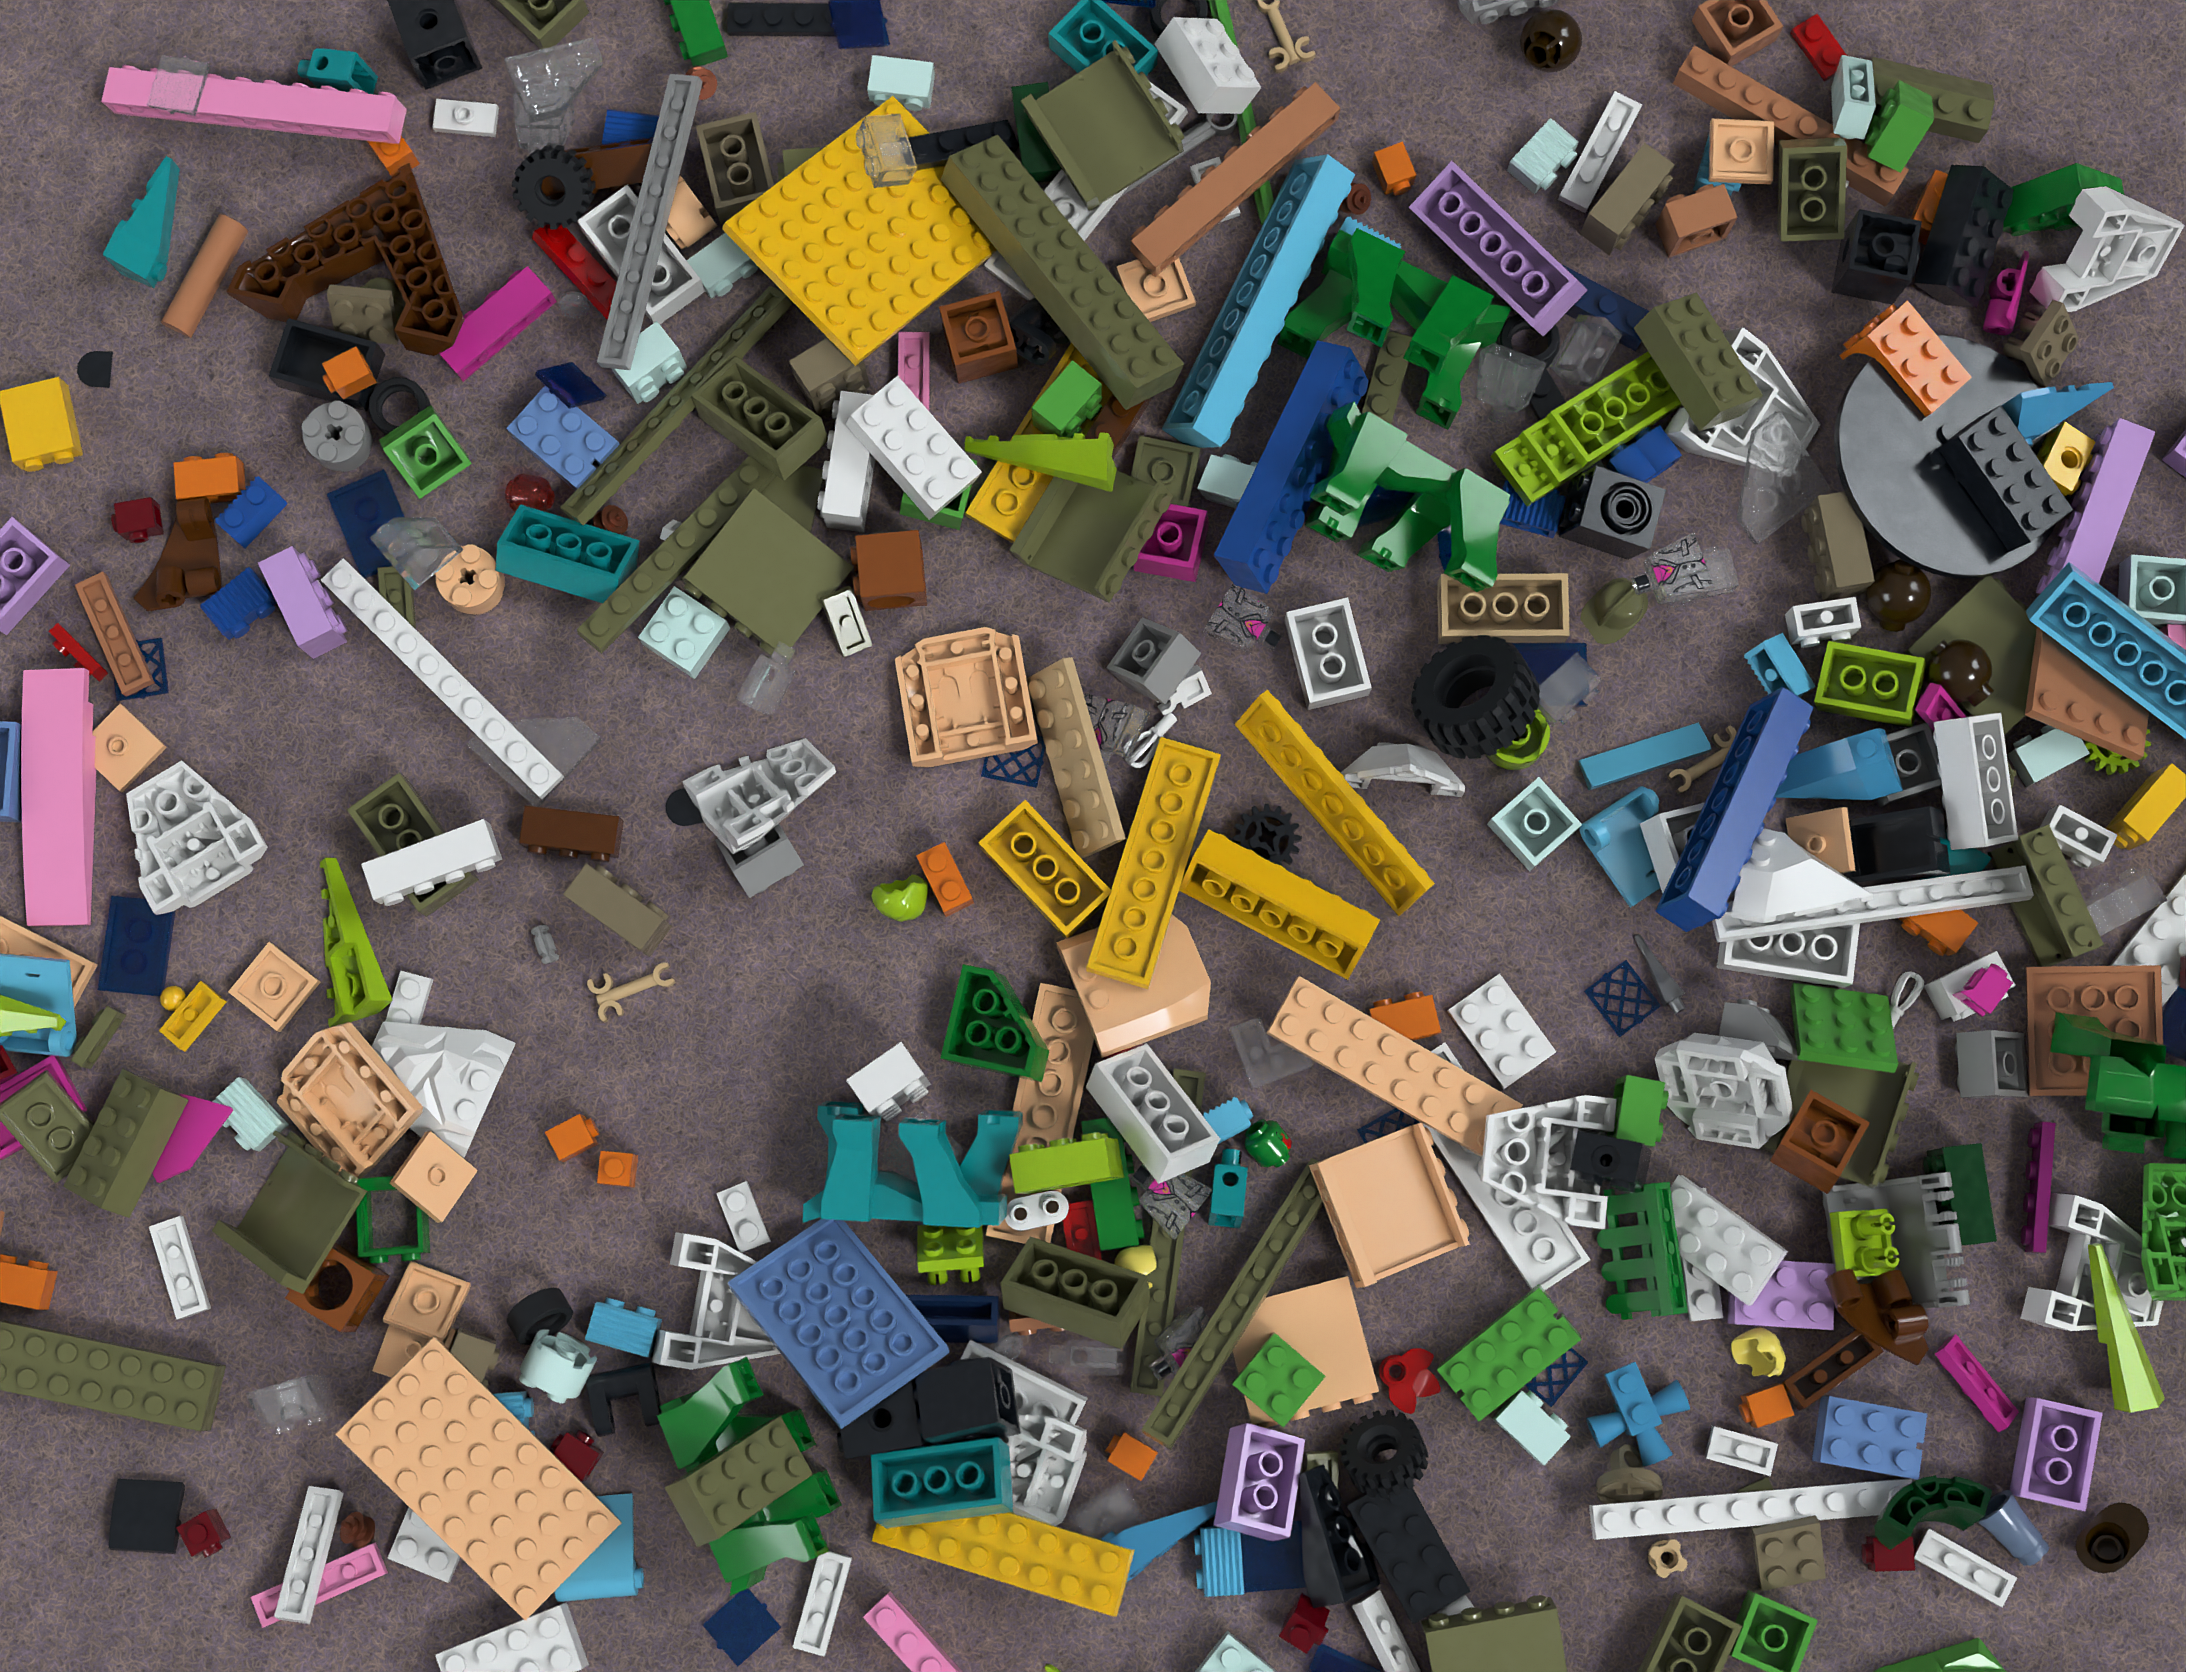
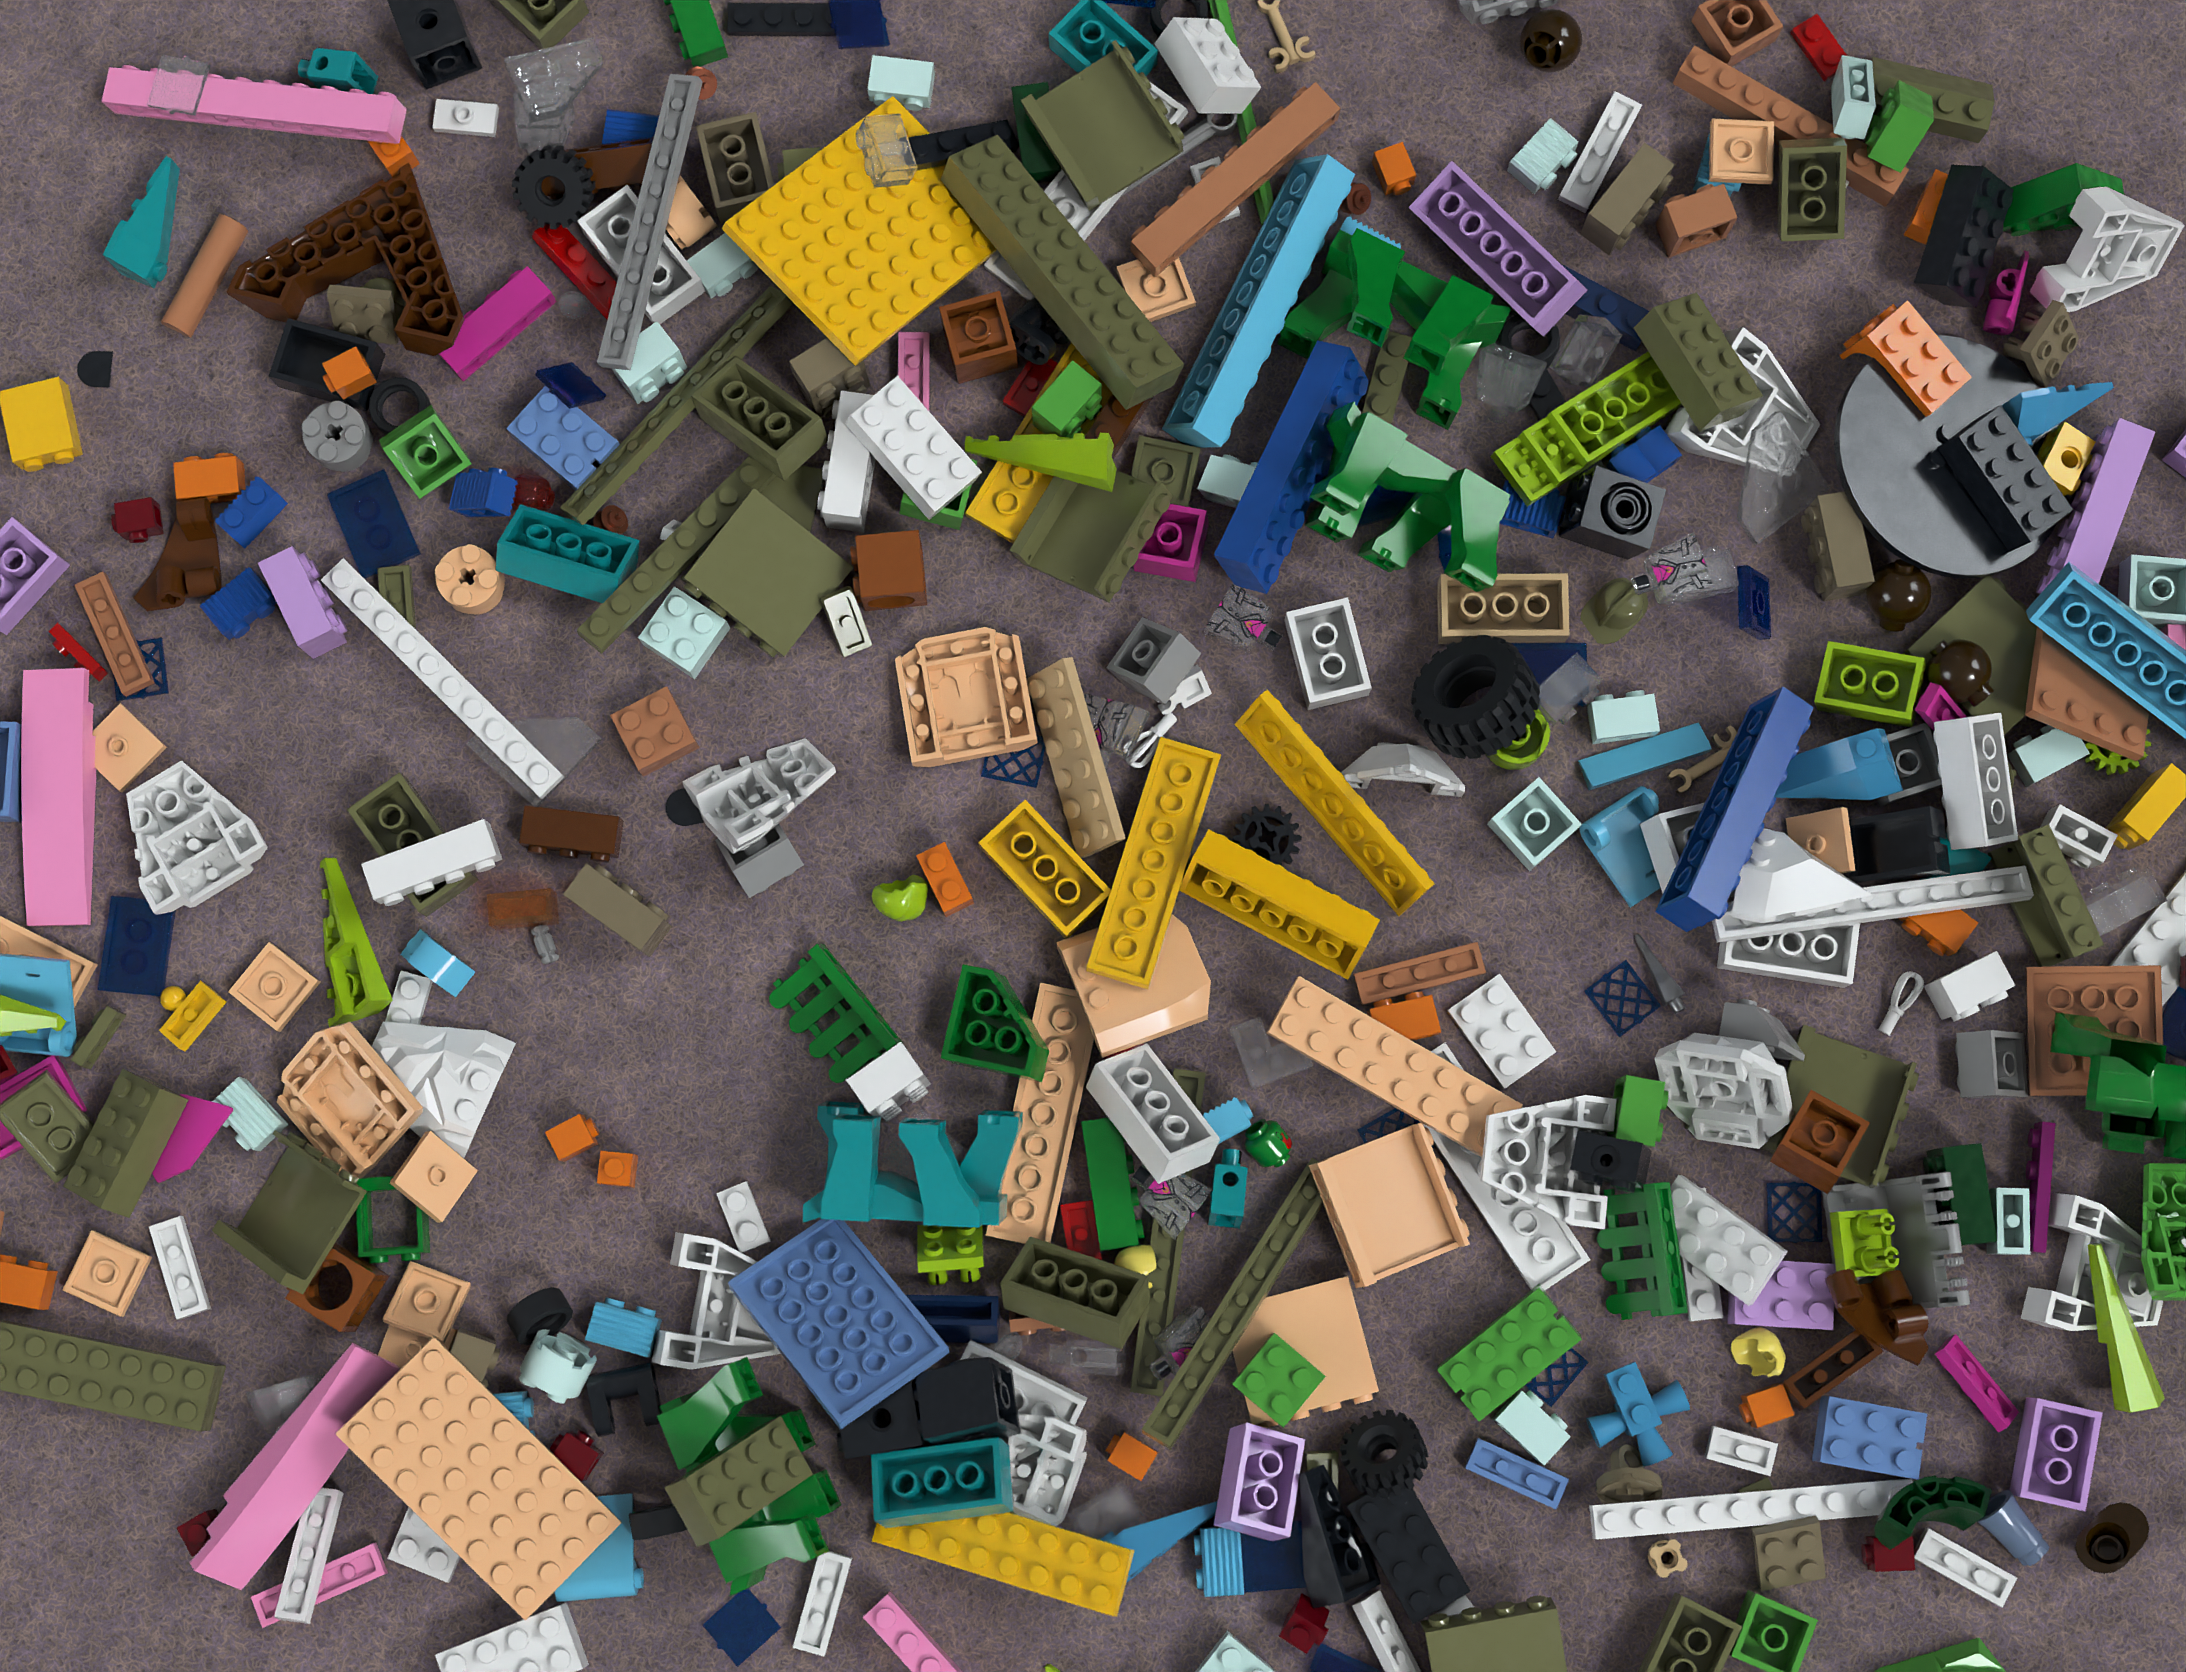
black slope [109,1478,185,1554] -> none
copper wheel [340,1512,375,1549] -> none
clear slope [370,517,463,590] -> none
tan bar [587,963,676,1023] -> none
clear torso [735,641,796,716] -> none
white plate [1005,1191,1069,1231] -> none
lime brick [1009,1132,1124,1194] -> none
red plate [1379,1348,1441,1414] -> none
medium azure brick [1744,633,1816,697] -> none
white brick [1785,597,1861,648] -> none
bright green plate [1790,983,1898,1073] -> none
black brick [1831,209,1922,305] -> none
dark pink window [1952,963,2013,1017] -> none
none -> light nougat plate [63,1230,152,1317]
none -> bright pink slope [190,1343,399,1590]
none -> medium azure brick [401,929,475,997]
none -> blue brick [449,468,518,517]
none -> clear orange brick [487,888,559,930]
none -> nougat brick [610,686,700,777]
none -> black tyre [629,1504,688,1540]
none -> green fence [769,944,903,1083]
none -> red plate [1002,359,1058,417]
none -> nougat plate [1353,942,1486,1006]
none -> medium blue plate [1464,1438,1569,1509]
none -> light aqua brick [1587,690,1660,744]
none -> clear blue tile [1737,565,1771,640]
none -> window [1766,1181,1822,1243]
none -> light aqua brick [1987,1188,2030,1255]

